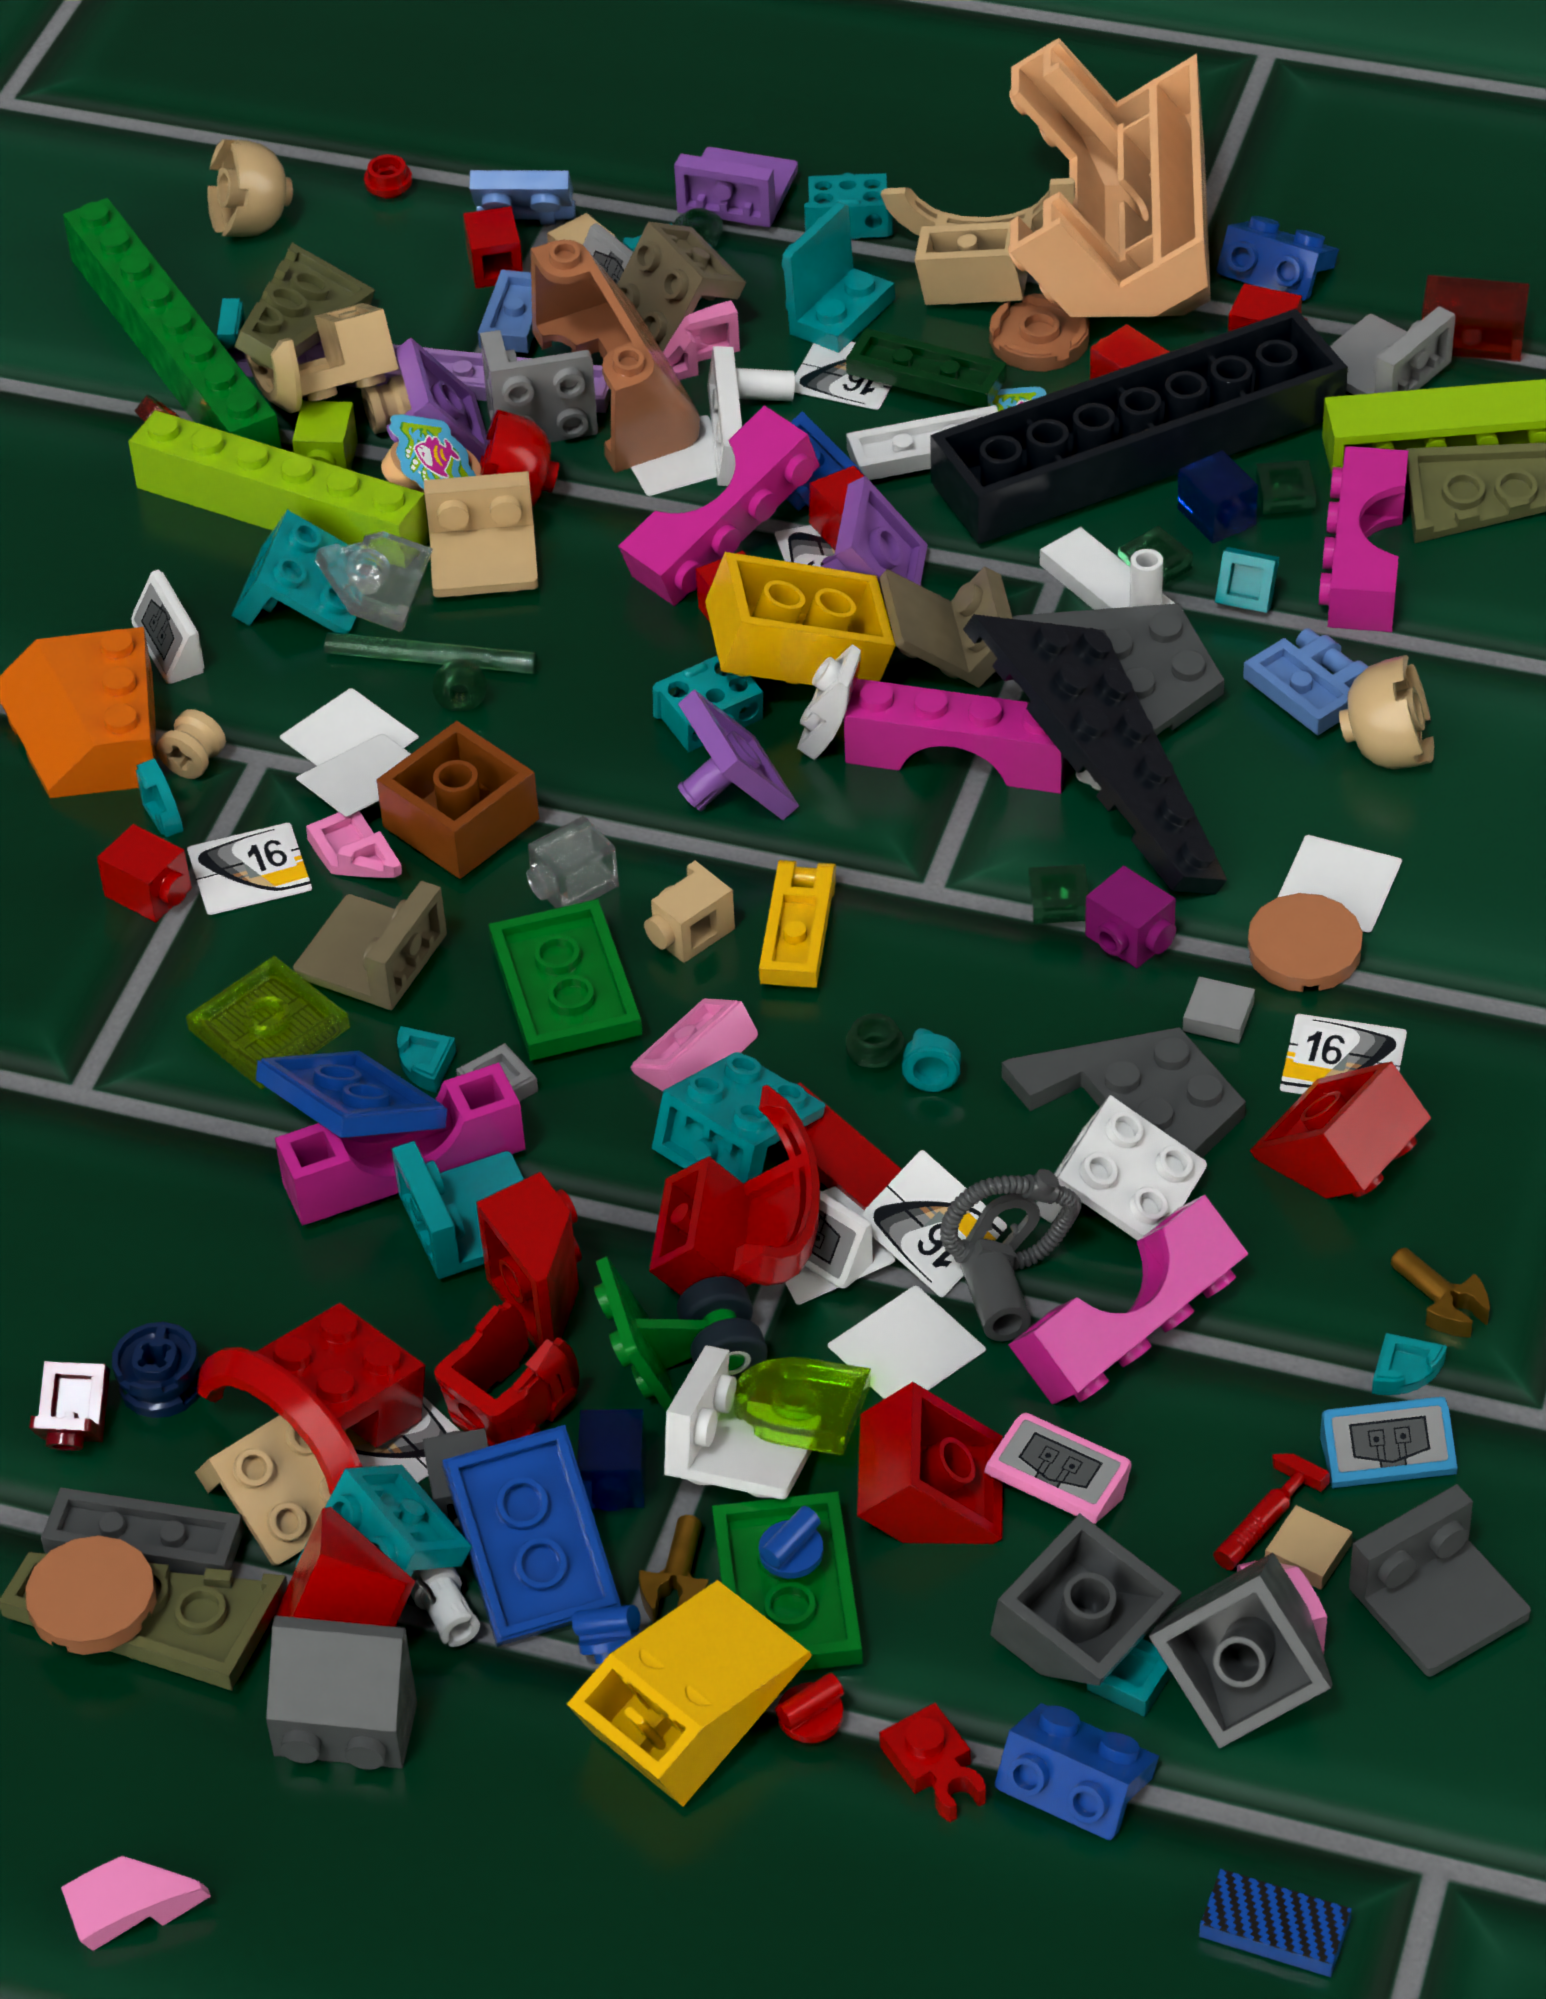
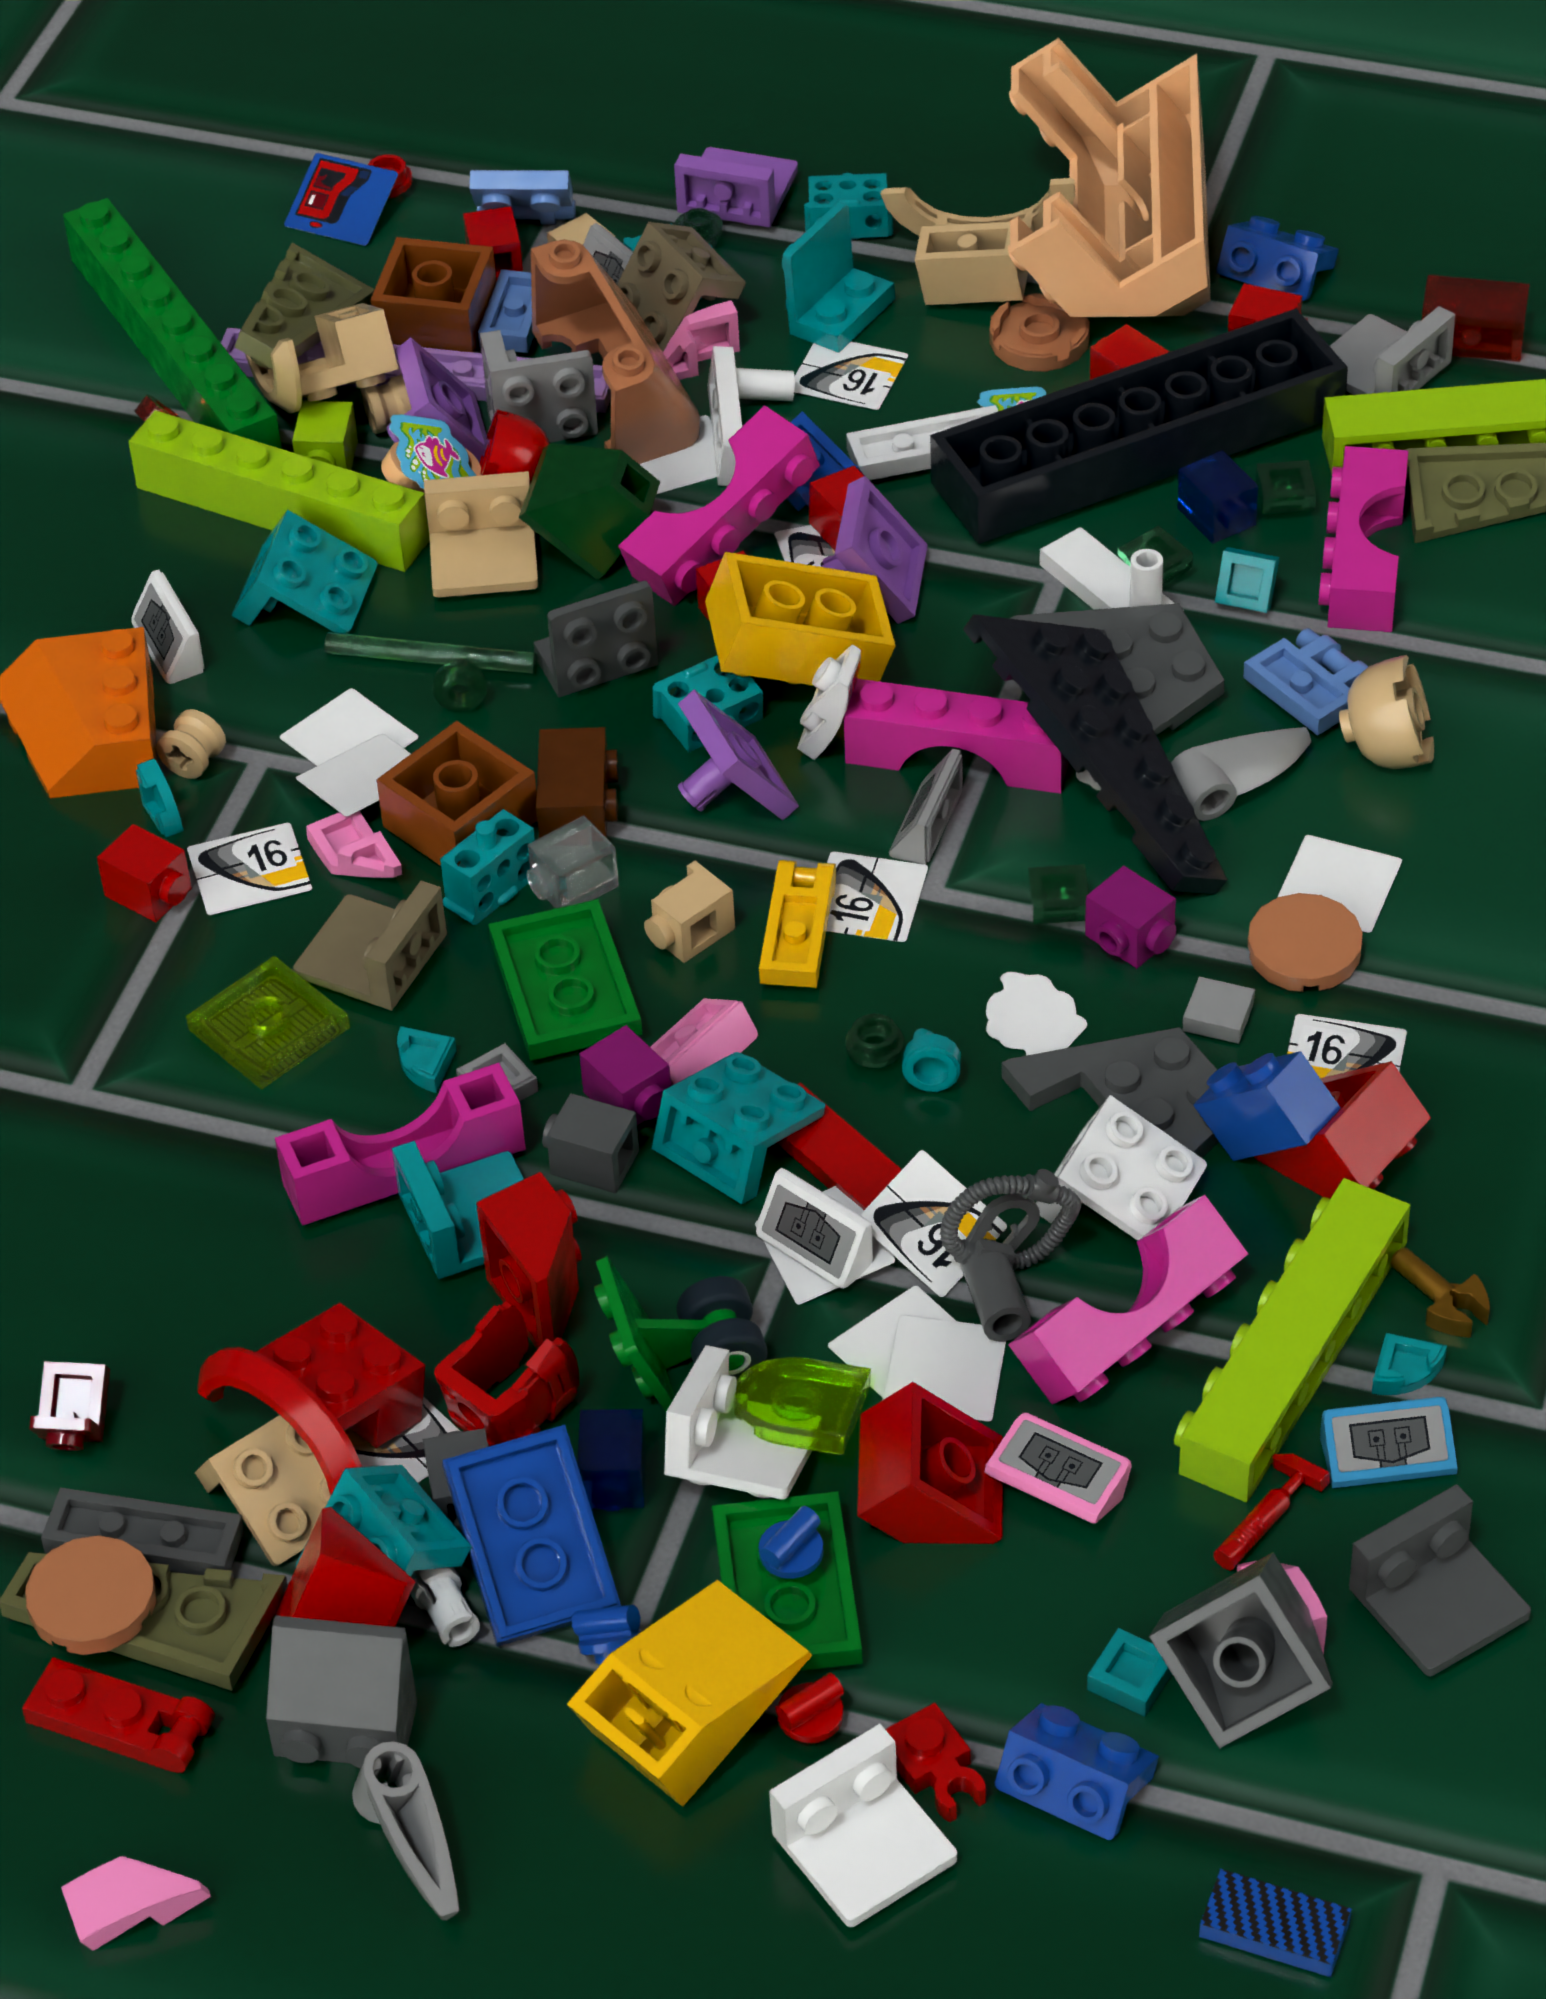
dark blue wheel [112,1322,201,1418] -> none
tan cylinder [207,139,293,237] -> none
teal tile [217,298,246,349] -> none
blue tile [256,1051,447,1138] -> none
clear plate [315,531,433,632] -> none
pearl gold bar [639,1515,709,1623] -> none
red piece [649,1085,820,1296] -> none
dark green plate [846,328,1007,408] -> none
dark tan bracket [879,566,1013,688] -> none
dark grey slope [990,1513,1182,1686] -> none
tan tile [1265,1505,1353,1590] -> none
none -> red plate [22,1657,215,1773]
none -> sticker [284,153,398,246]
none -> light grey piece [352,1741,459,1920]
none -> dark orange brick [371,237,497,353]
none -> teal piece [440,809,542,925]
none -> dark green slope [519,443,660,580]
none -> dark grey bracket [533,580,658,697]
none -> reddish brown brick [536,727,619,847]
none -> dark grey brick [542,1093,639,1194]
none -> magenta brick [579,1025,671,1126]
none -> white bracket [769,1724,957,1927]
none -> sticker [826,852,928,942]
none -> white sticker [882,1315,1006,1422]
none -> light grey slope [889,749,963,865]
none -> white sticker [986,972,1087,1056]
none -> light grey piece [1171,727,1311,821]
none -> lime brick [1174,1178,1411,1503]
none -> blue brick [1193,1051,1341,1161]

